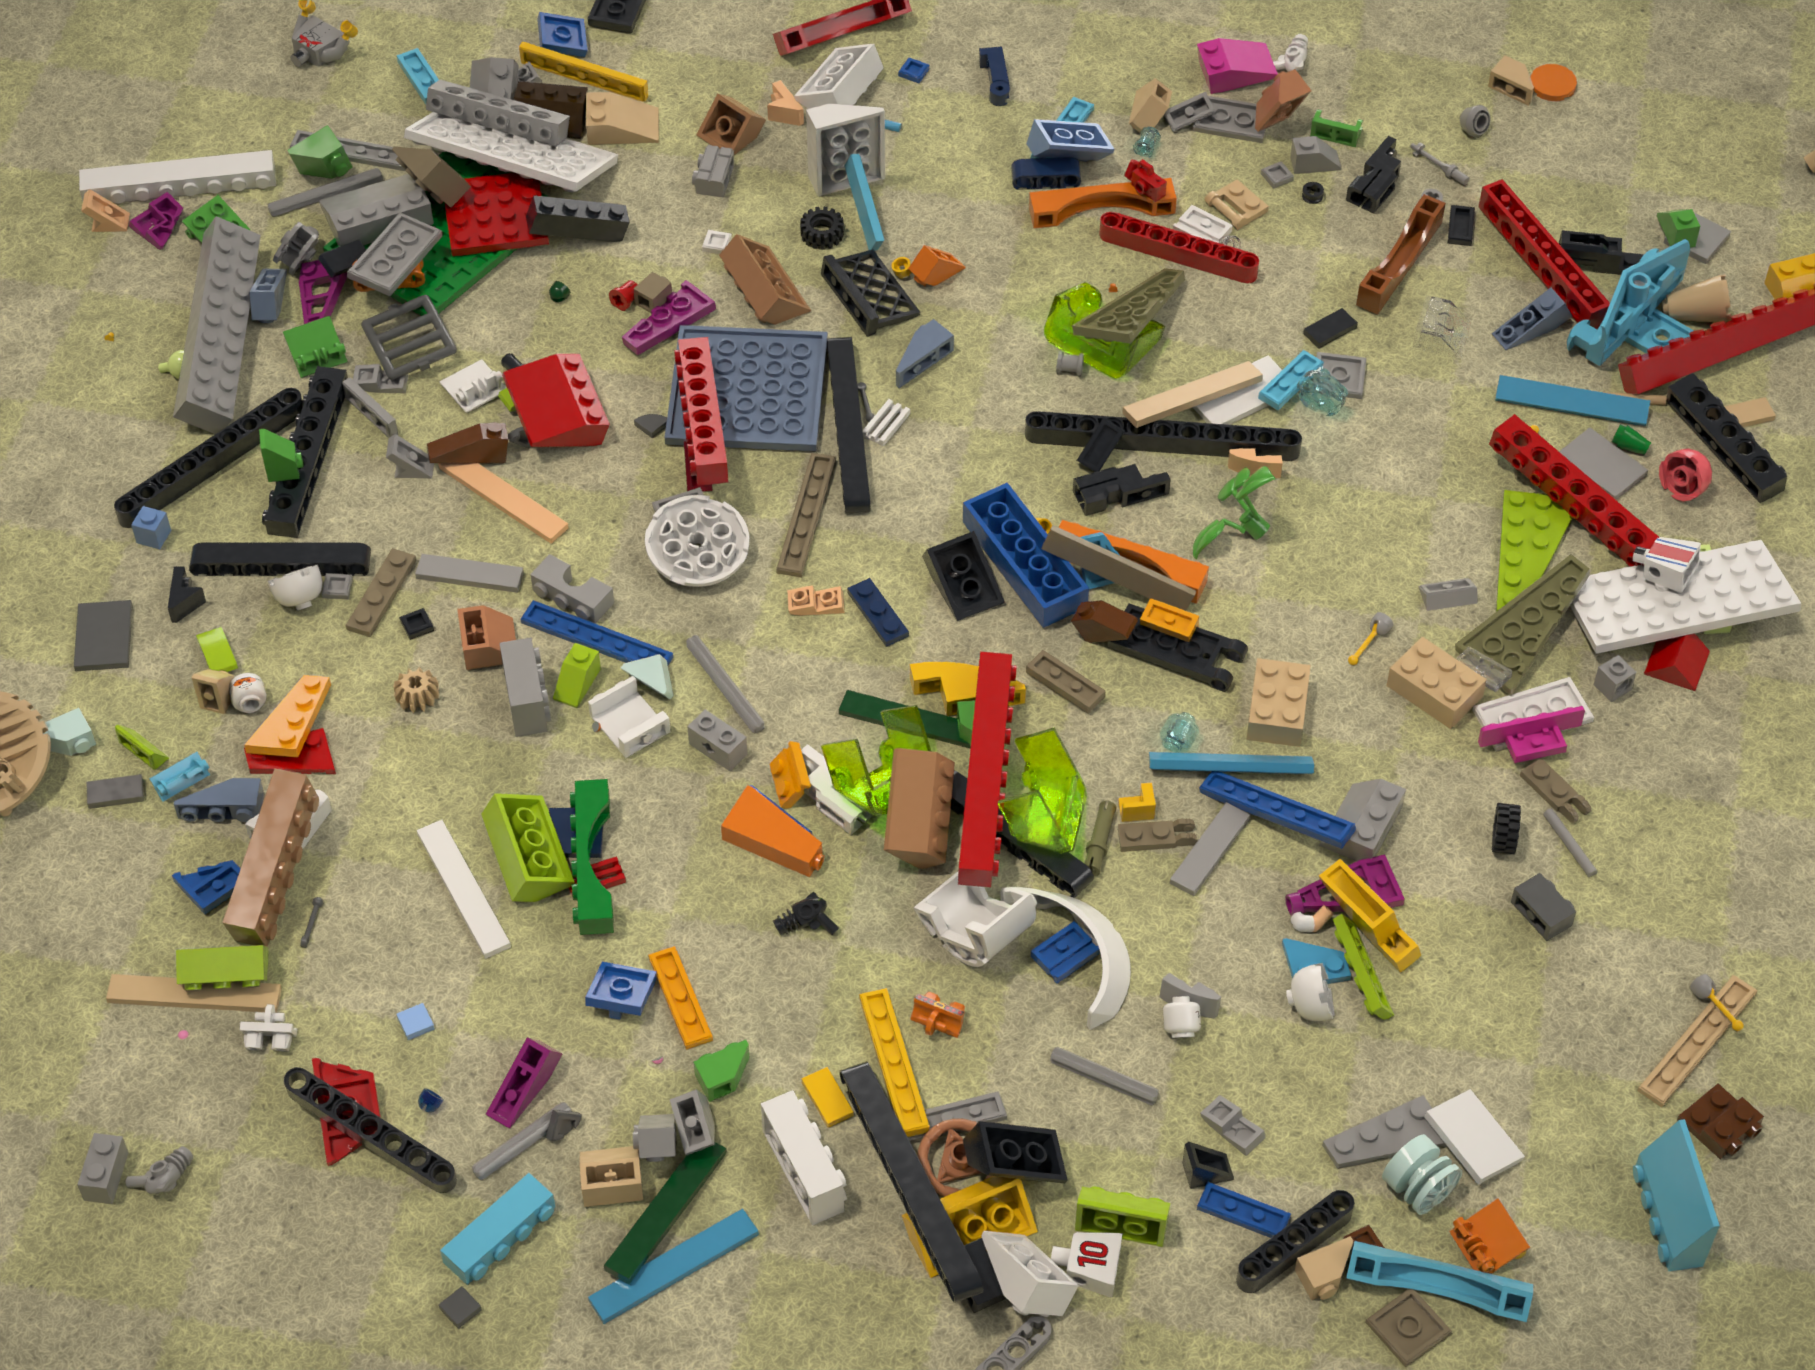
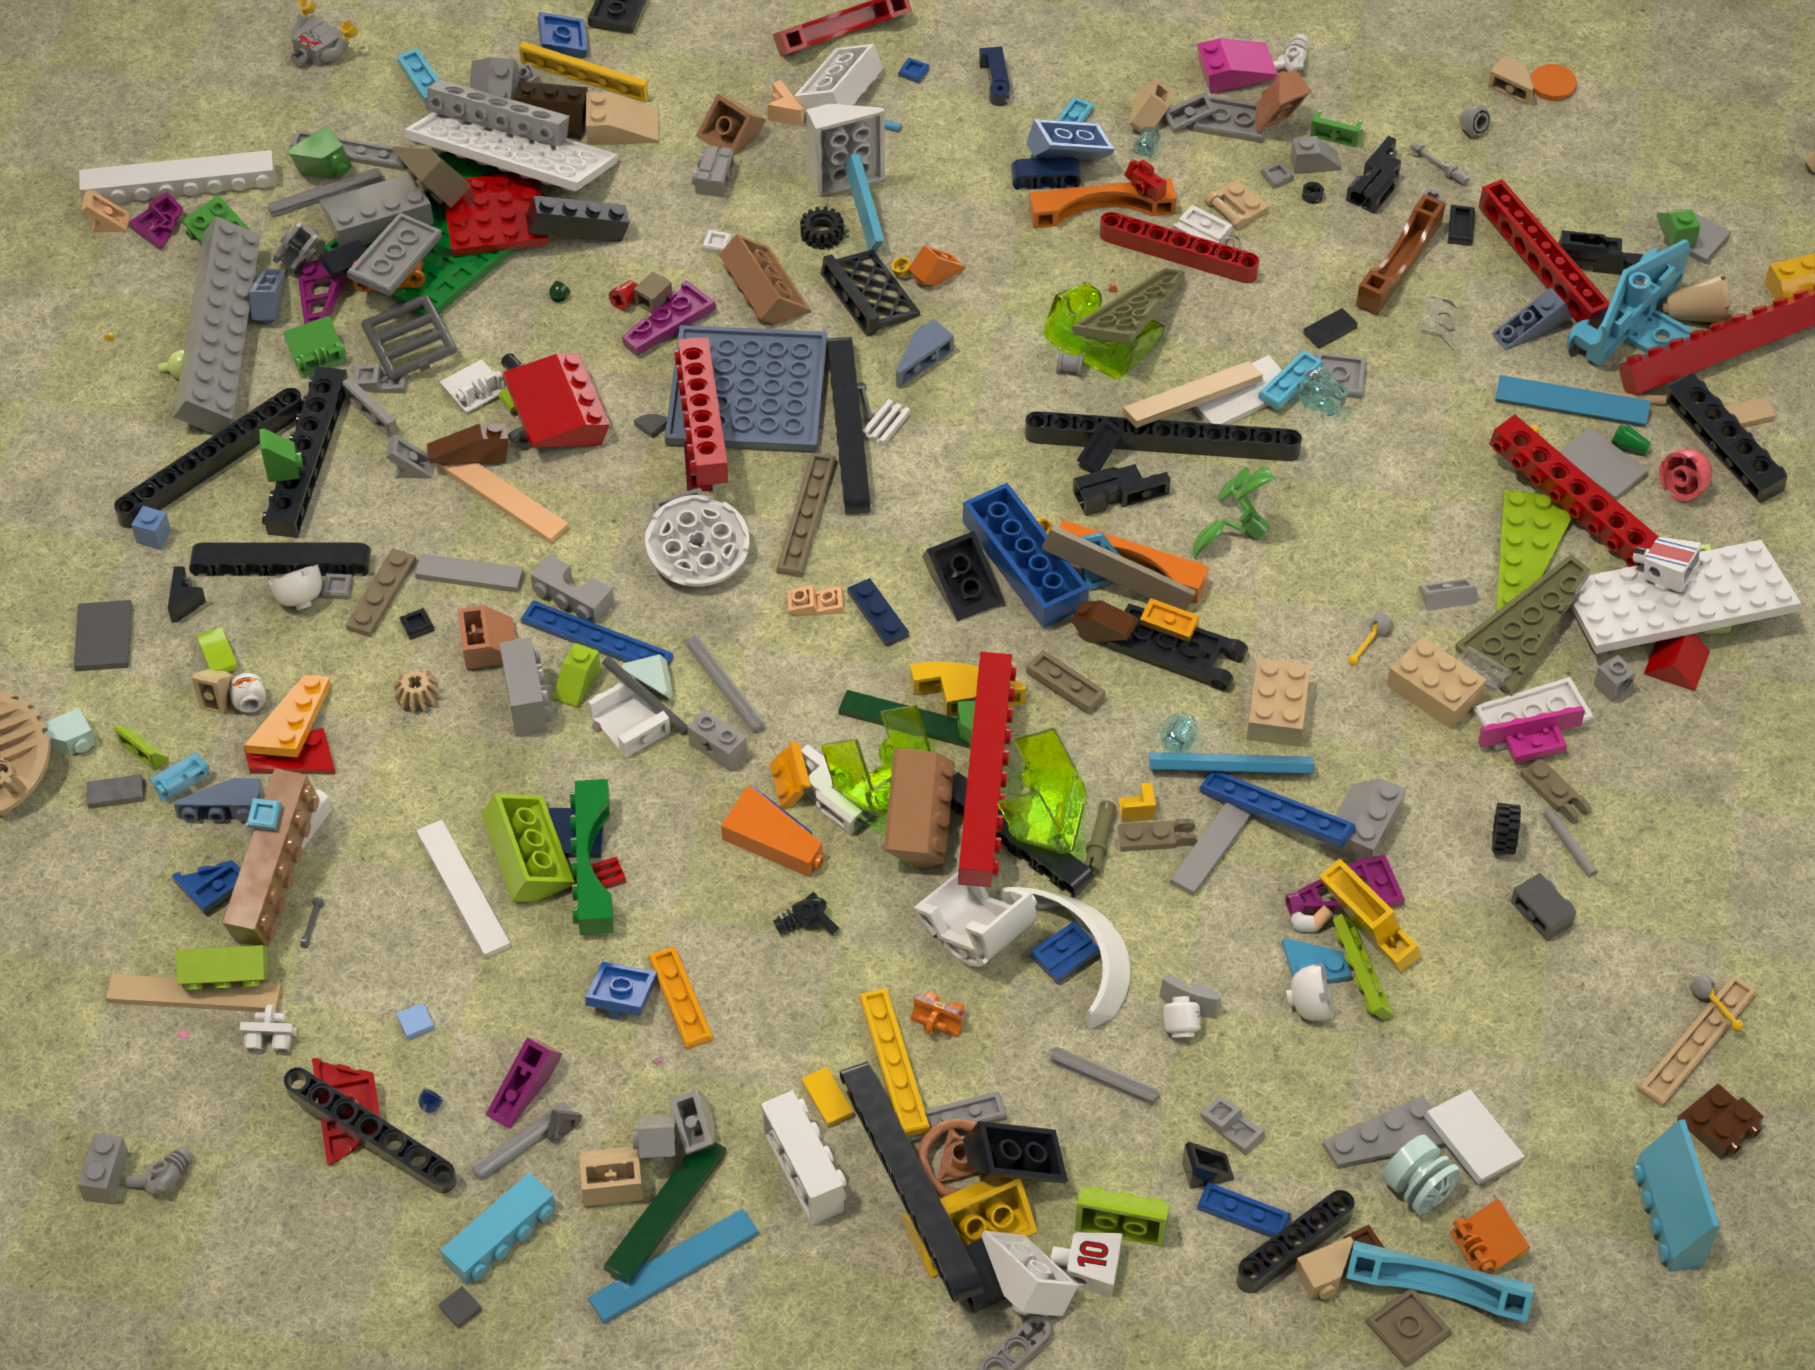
bright green slope [693,1040,750,1102] -> none
light nougat slope [1228,448,1283,478] -> none
none -> medium azure tile [247,798,282,831]
none -> dark grey bar [601,656,688,734]

